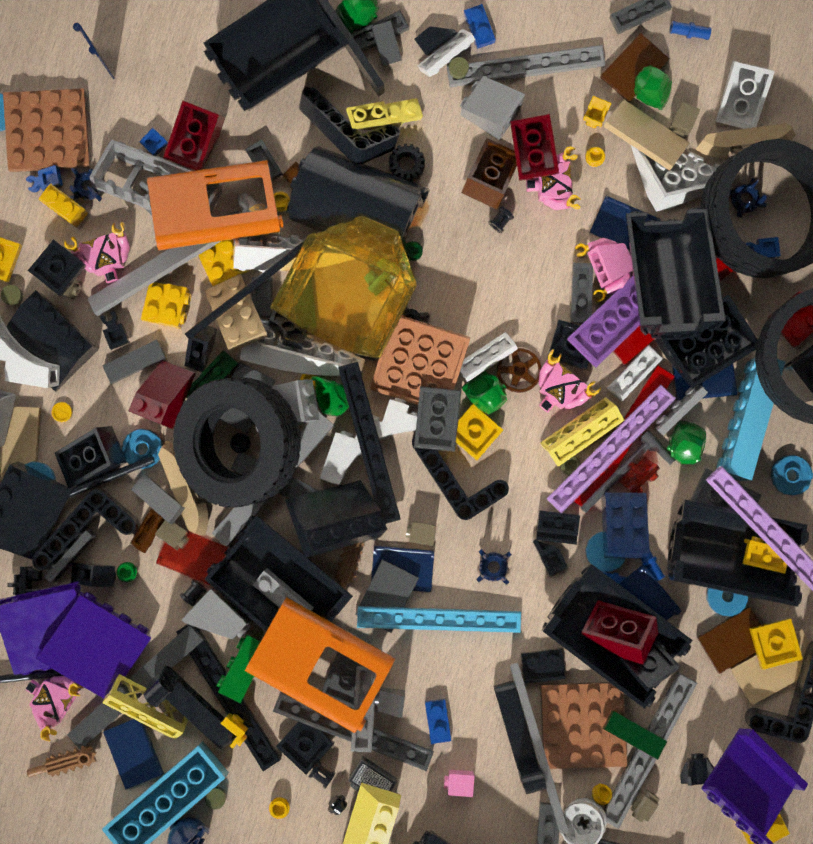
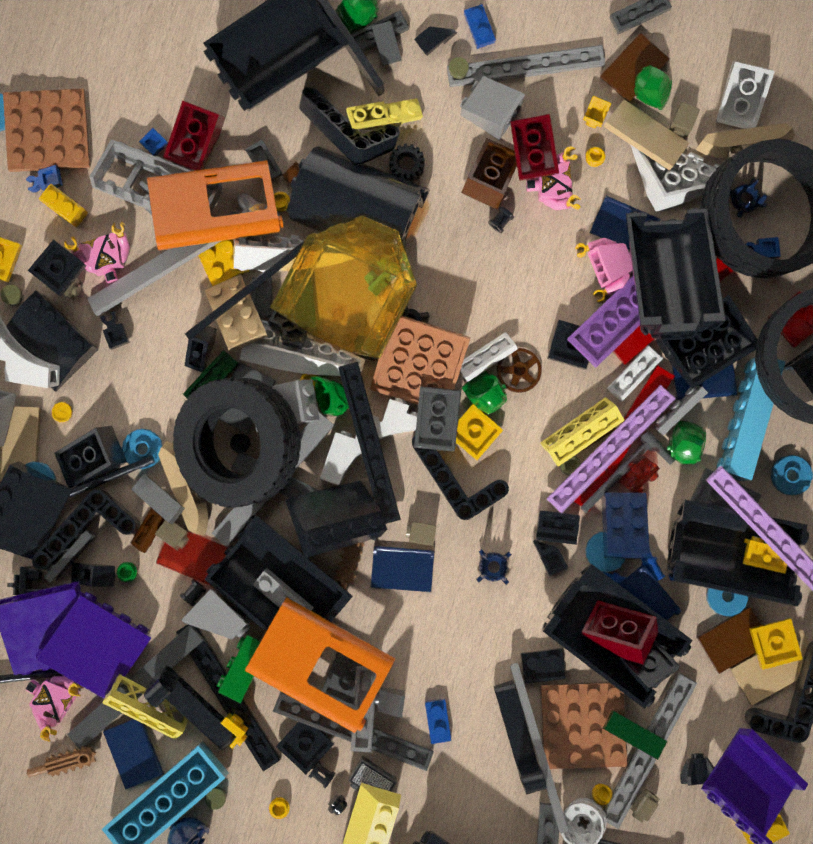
dark blue piece [69,168,102,202] -> none
dark blue piece [73,23,115,80] -> none
dark grey tile [102,340,166,384] -> none
dark red slope [128,360,196,429] -> none
yellow plate [141,282,191,329] -> none
dark grey tile [355,559,419,633] -> none
medium azure tile [357,606,521,633] -> none
dark green plate [403,241,423,261] -> none
white plate [417,29,475,77] -> none
bright pink brick [444,770,474,797] -> none
bright pink torso [538,349,601,413] -> none
dark grey plate [570,263,593,324] -> none
blue pin [669,21,712,40] -> none

